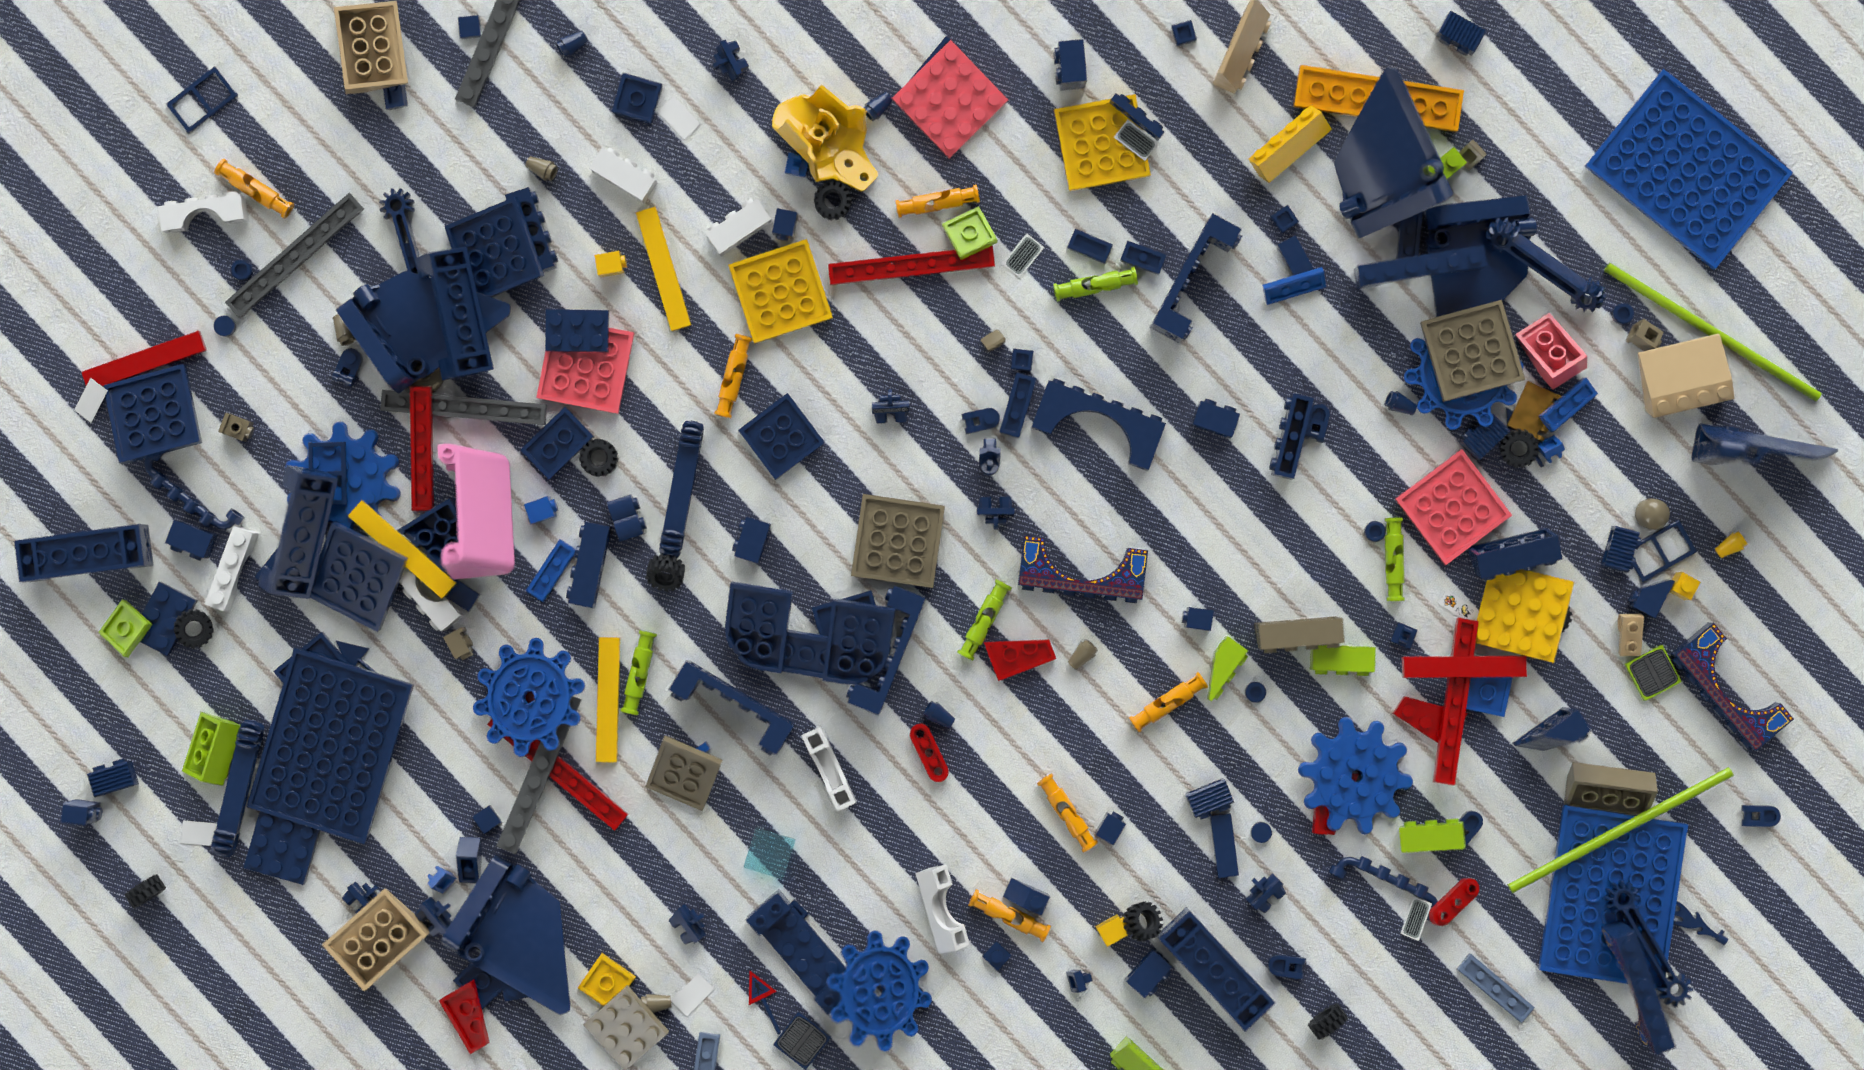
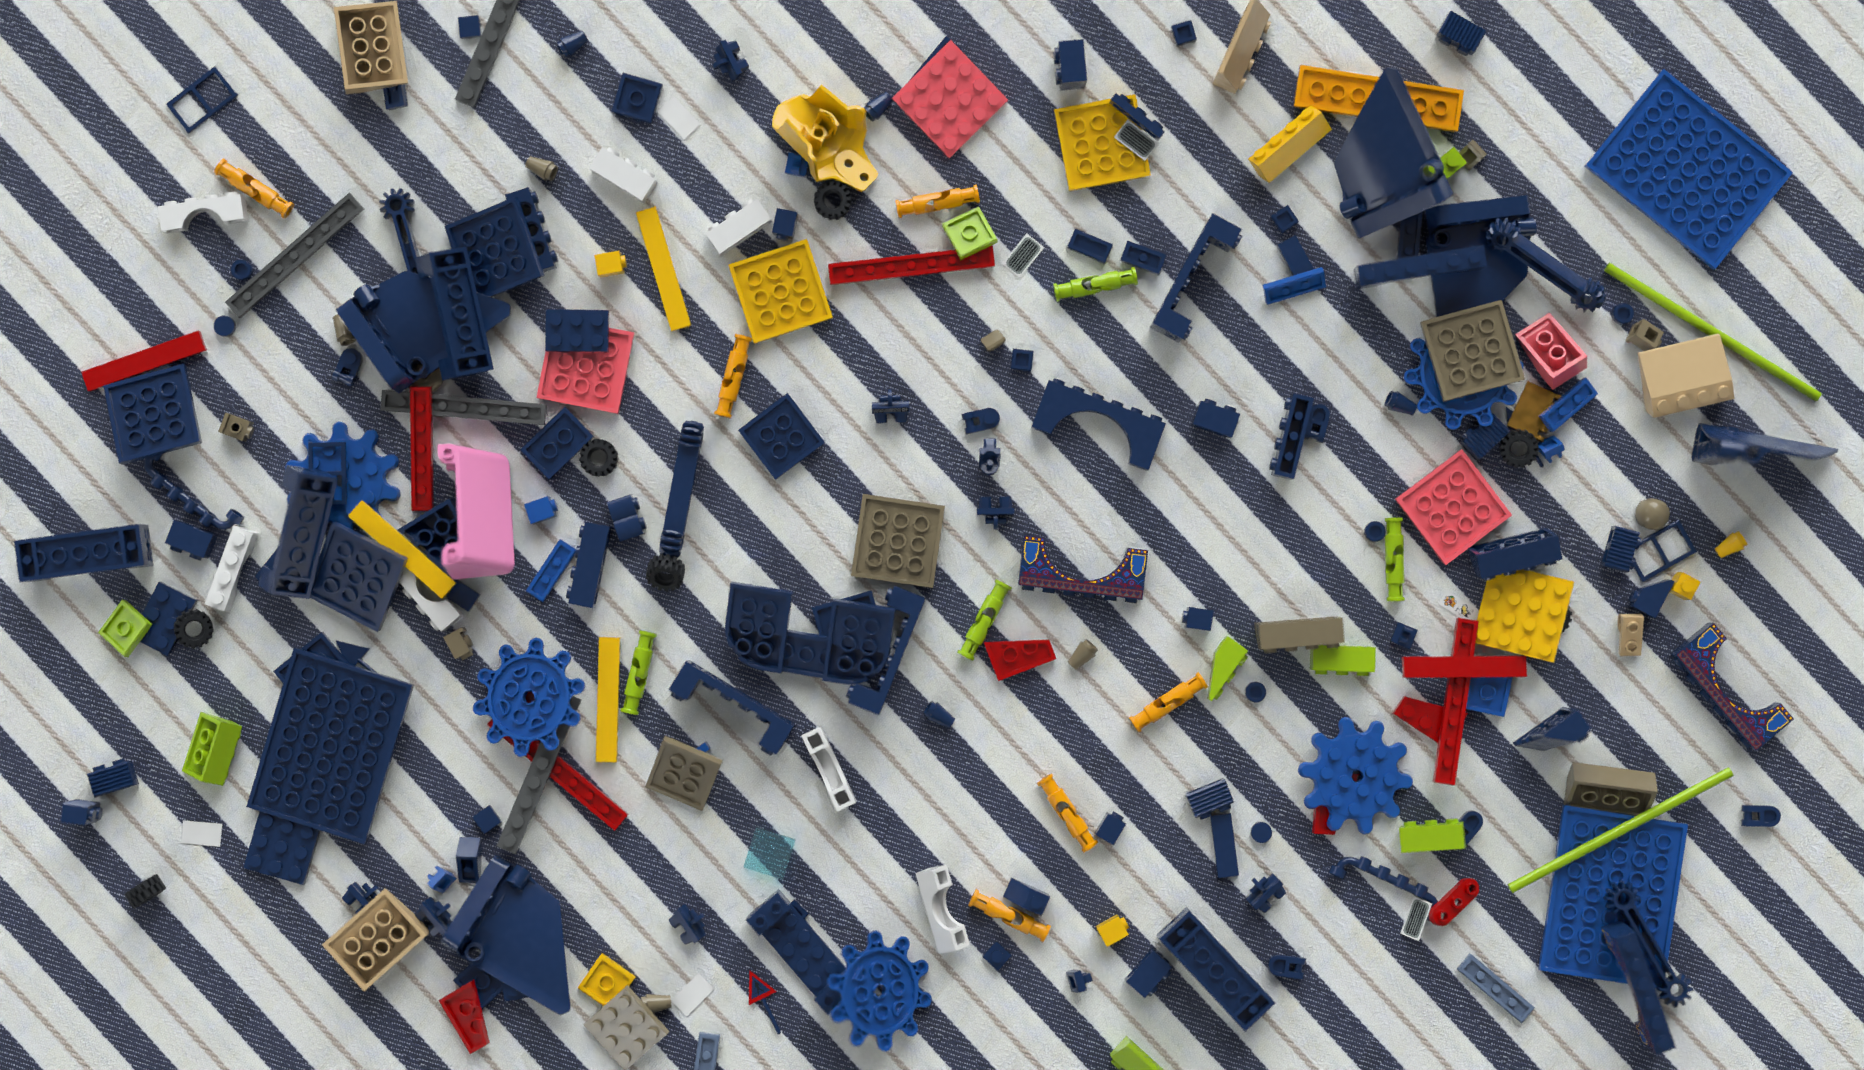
white sticker [74,378,108,423] -> none
dark blue arm [211,720,265,857] -> none
dark blue brick [732,516,771,564] -> none
tile [773,1011,831,1070] -> none
red plate [910,723,949,782] -> none
dark blue plate [999,373,1036,438] -> none
black tyre [1123,901,1163,942] -> none
black tyre [1308,1003,1348,1040] -> none
tile [1624,645,1682,701] -> none
dark blue piece [1674,901,1728,945] -> none

